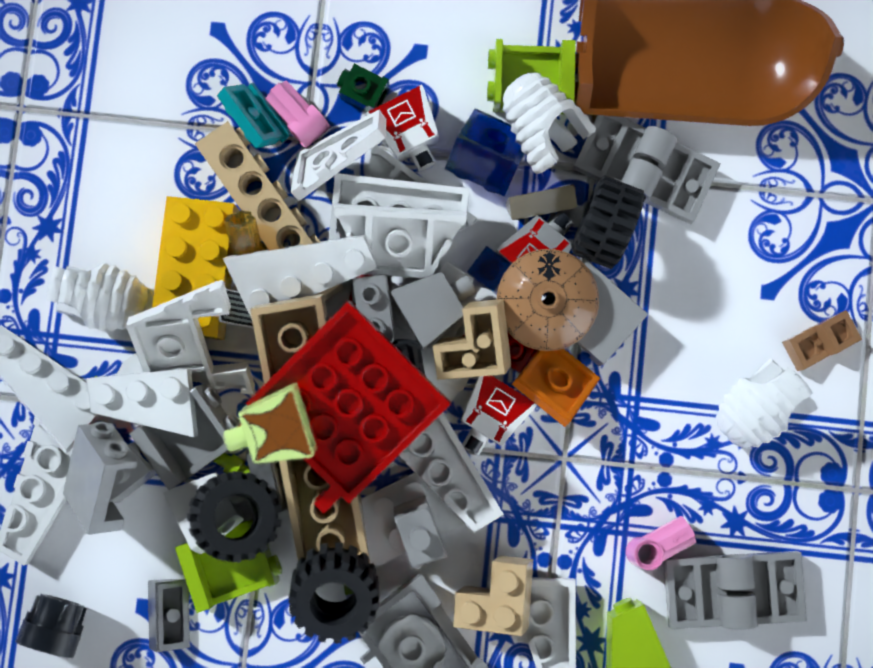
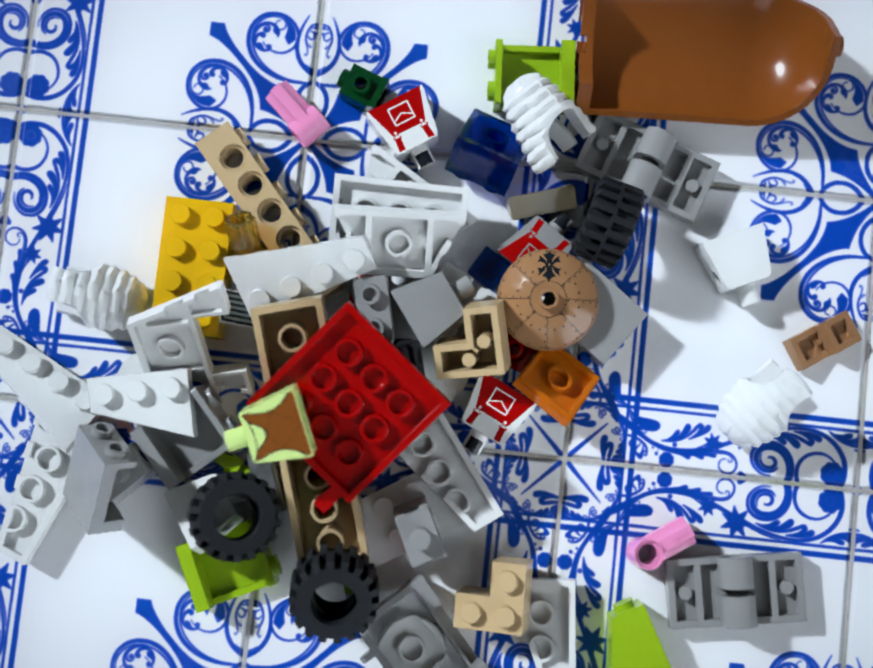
black piece [15,594,87,658] -> none
flat silver slope [148,579,190,652] -> none
teal plate [217,83,292,149] -> none
white wing [291,110,387,201] -> none
none -> white torso [694,223,772,307]

